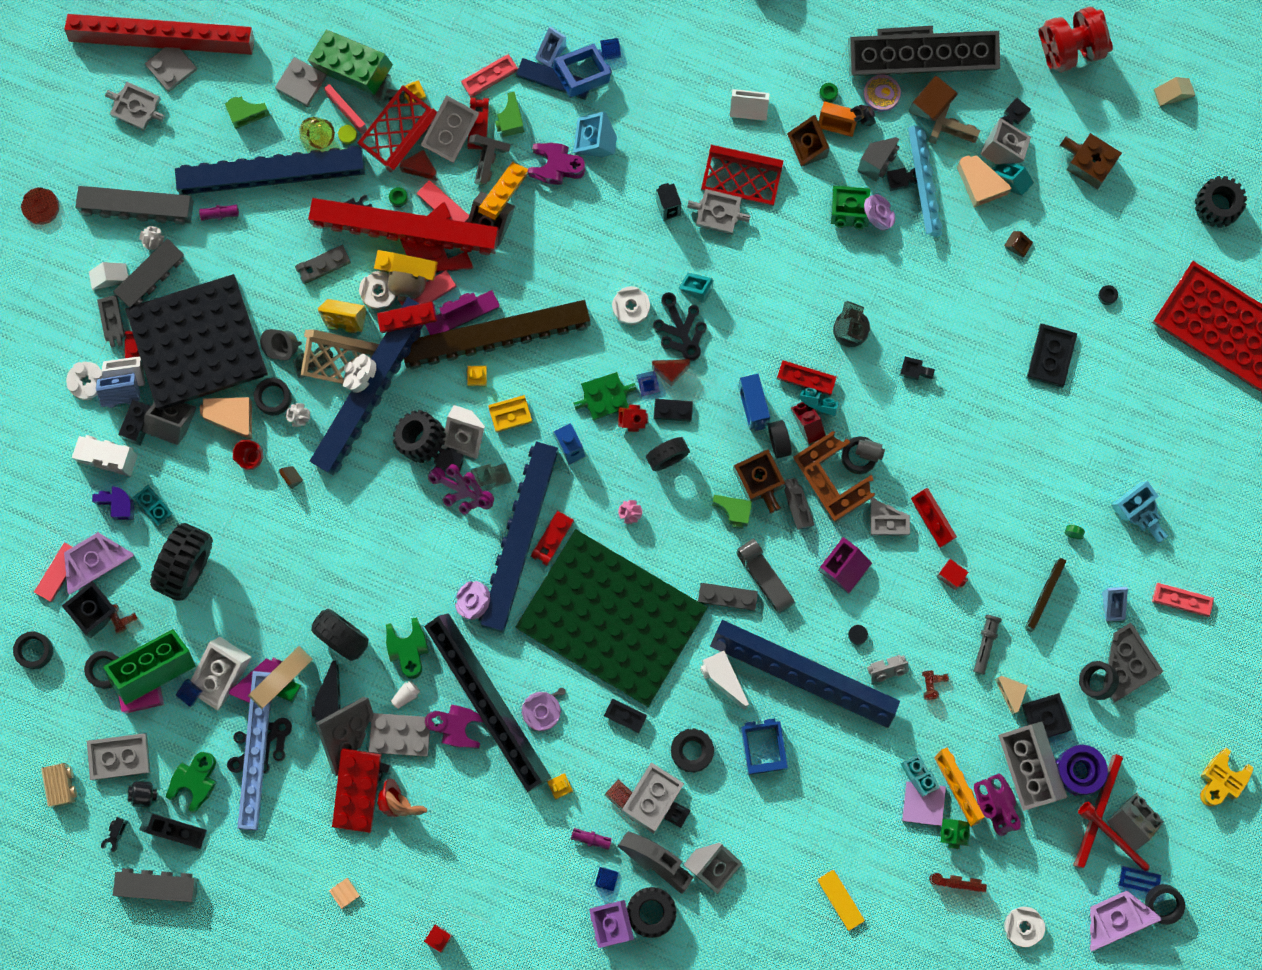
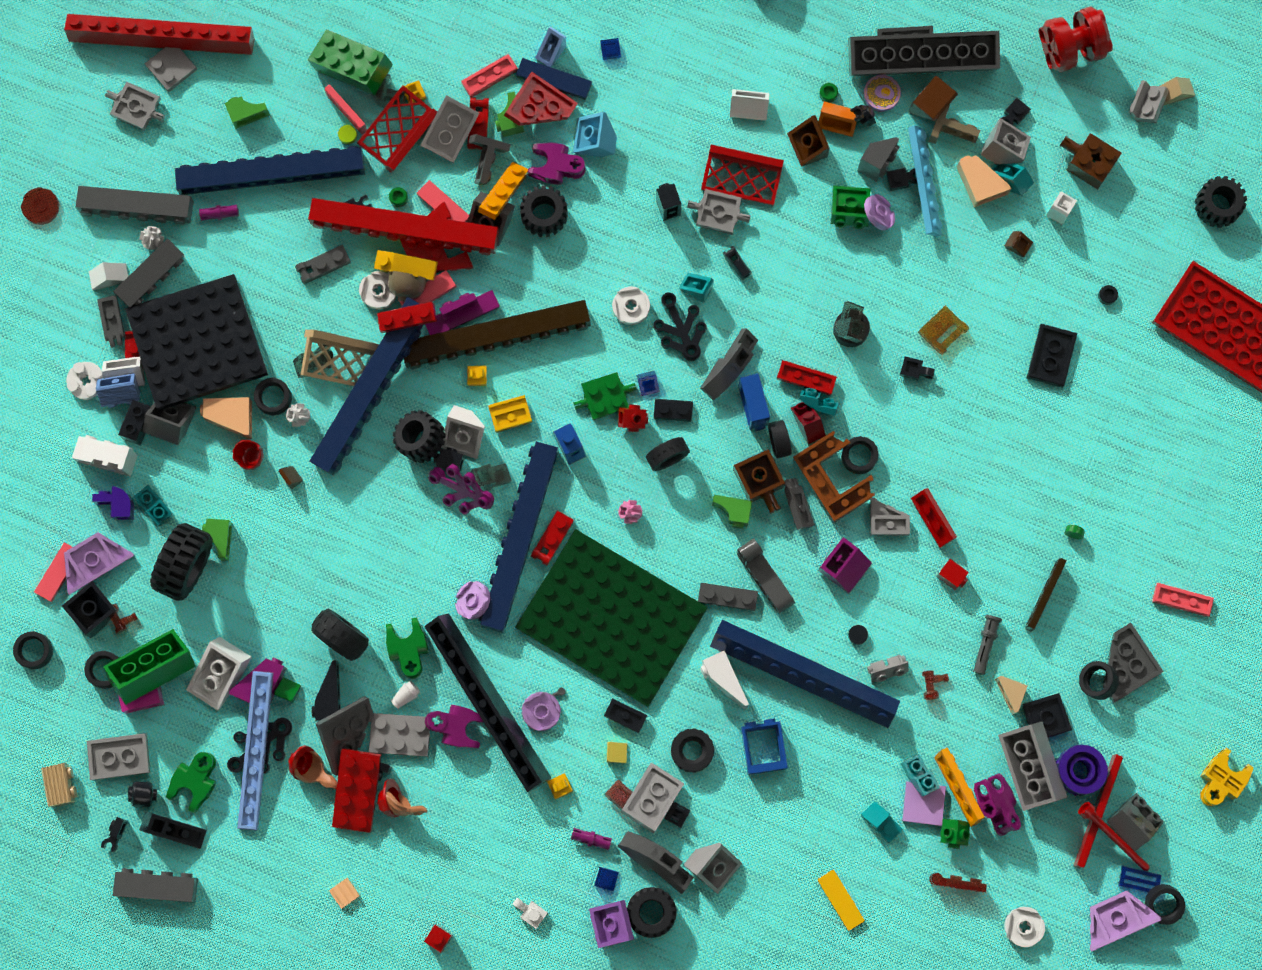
clear blue tile [176,679,202,707] -> none
tan slope [248,646,313,709] -> none
dark grey piece [260,329,302,360] -> none
light grey plate [275,57,327,107] -> none
clear yellow piece [298,116,335,149] -> none
yellow slope [318,299,367,333] -> none
white plate [343,354,376,393] -> none
clear red slope [399,150,438,181] -> none
blue window [553,44,612,98] -> none
clear red slope [652,359,690,386] -> none
dark grey brick [855,439,885,463] -> none
light blue slope [1102,587,1128,621] -> none
medium azure brick [1111,481,1168,543] -> none
none -> bright green arch [202,519,232,561]
none -> piece [288,745,337,790]
none -> red plate [504,72,578,126]
none -> white plate [513,898,548,929]
none -> black tyre [520,186,568,237]
none -> light yellow slope [607,742,627,763]
none -> dark grey slope [700,328,758,400]
none -> black bar [723,246,752,280]
none -> teal slope [861,801,903,843]
none -> clear orange plate [918,305,969,355]
none -> white slope [1046,192,1077,225]
none -> light grey bracket [1130,80,1169,123]

